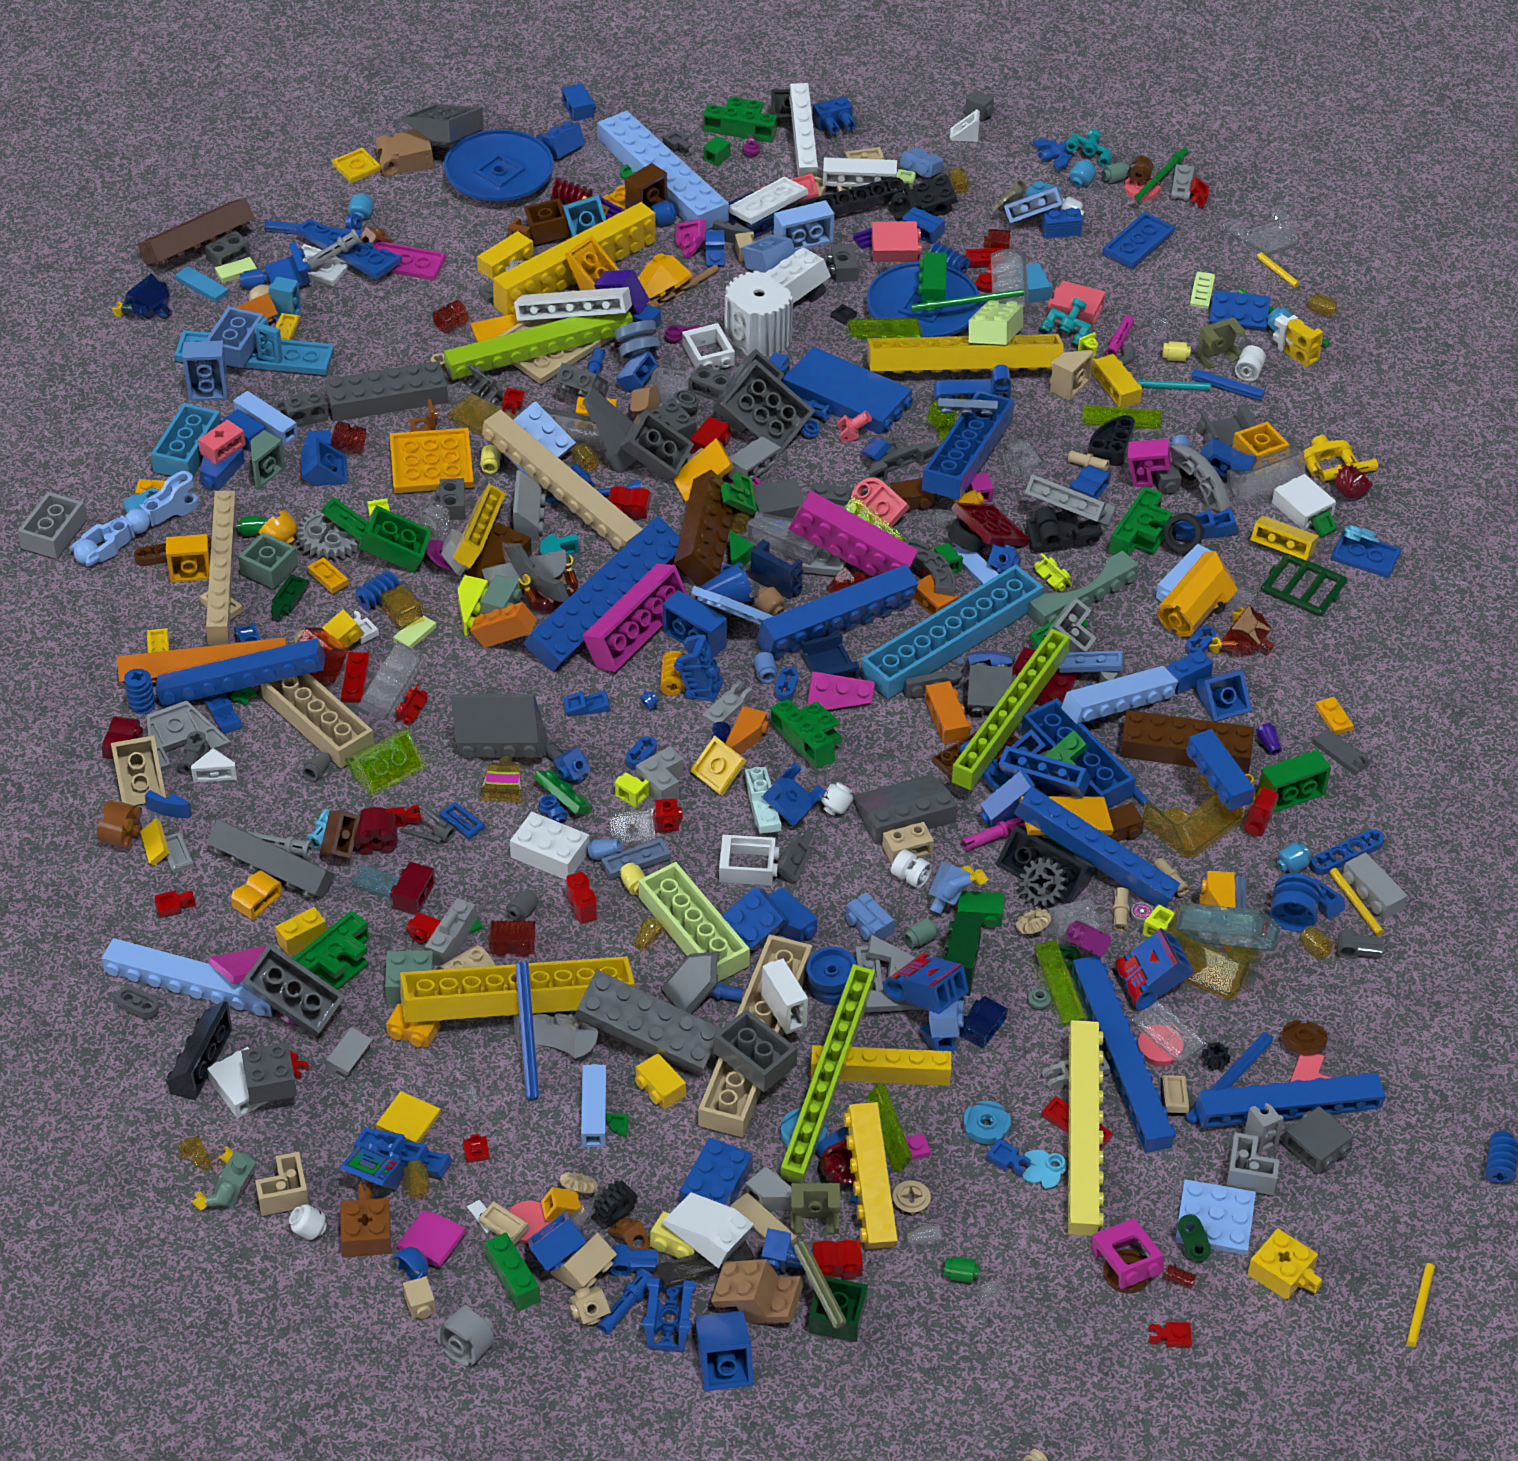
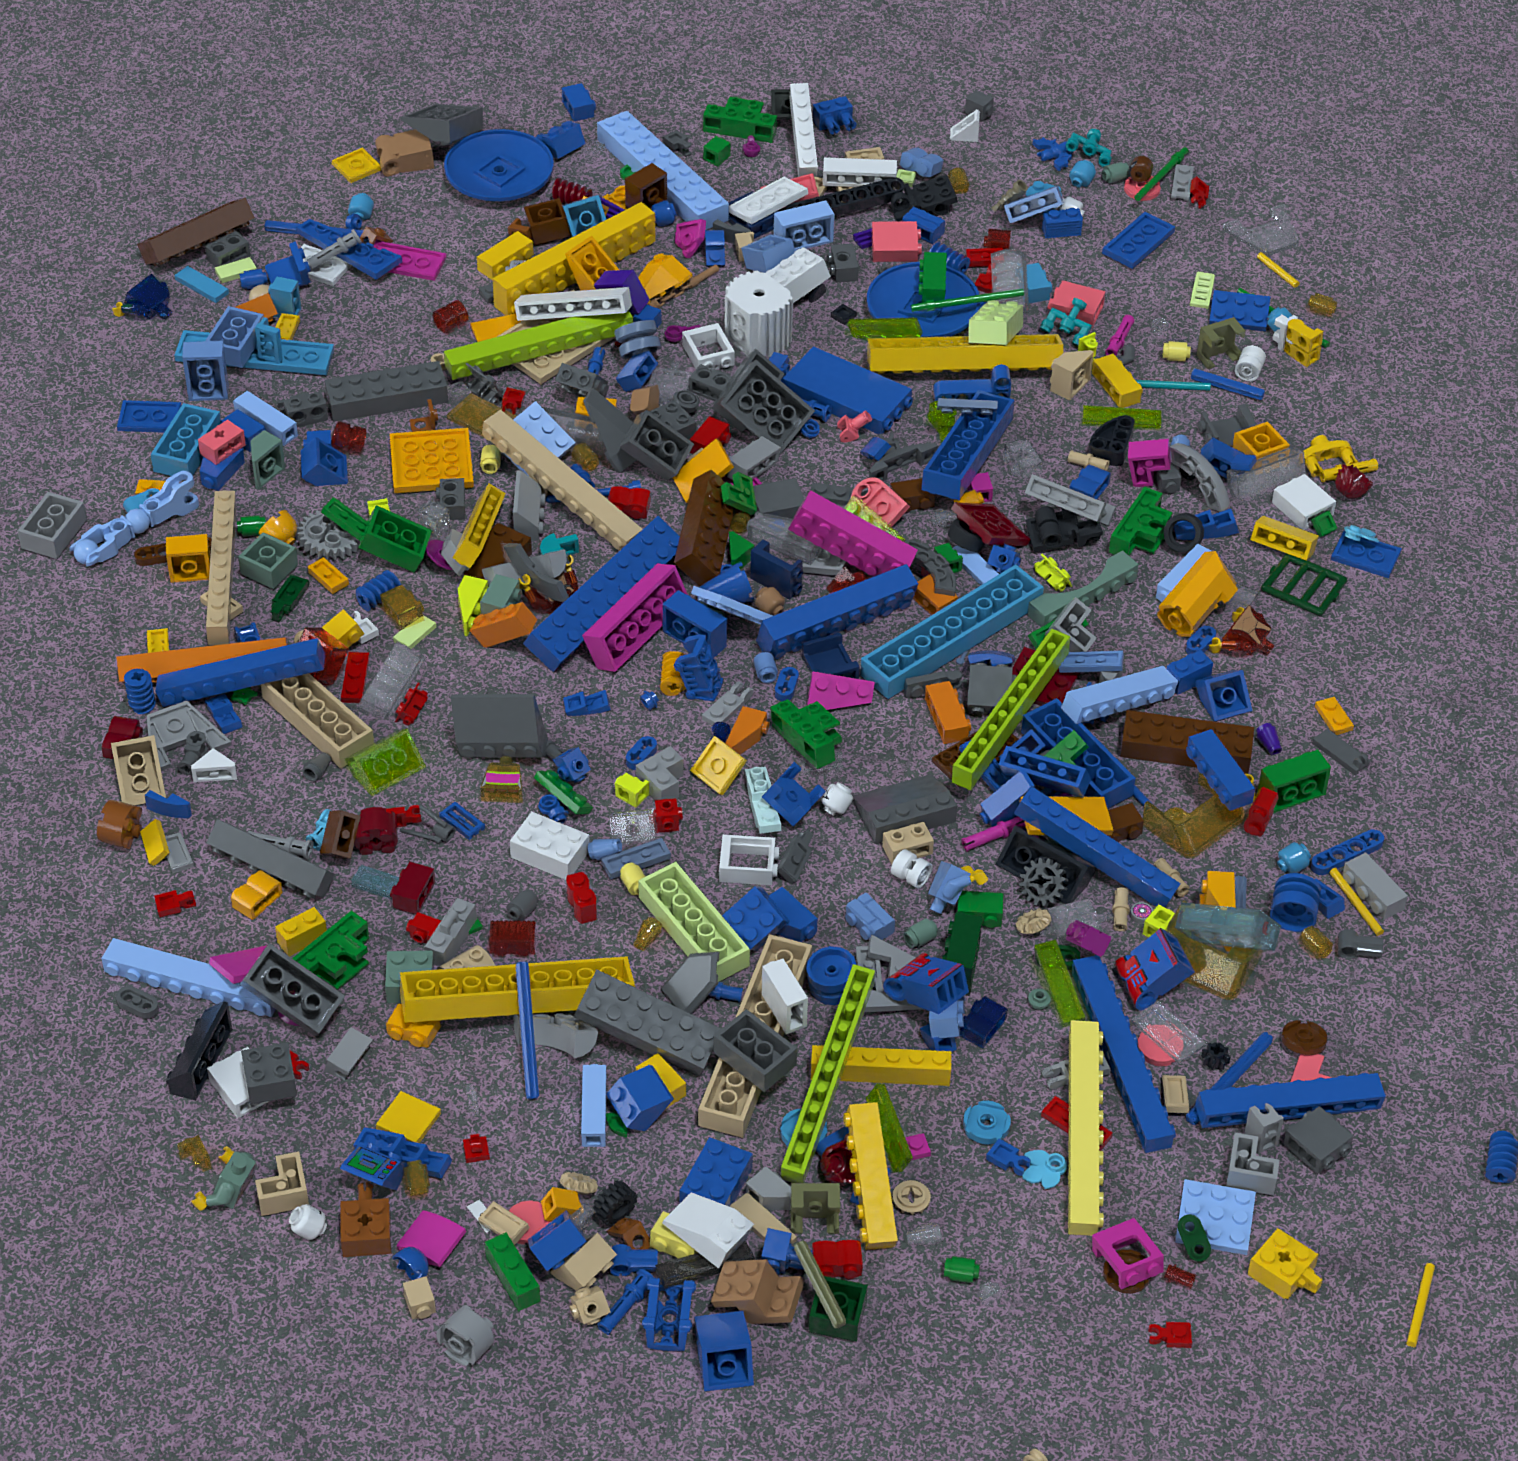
none -> blue tile [117,400,182,433]
none -> blue slope [606,1065,674,1131]

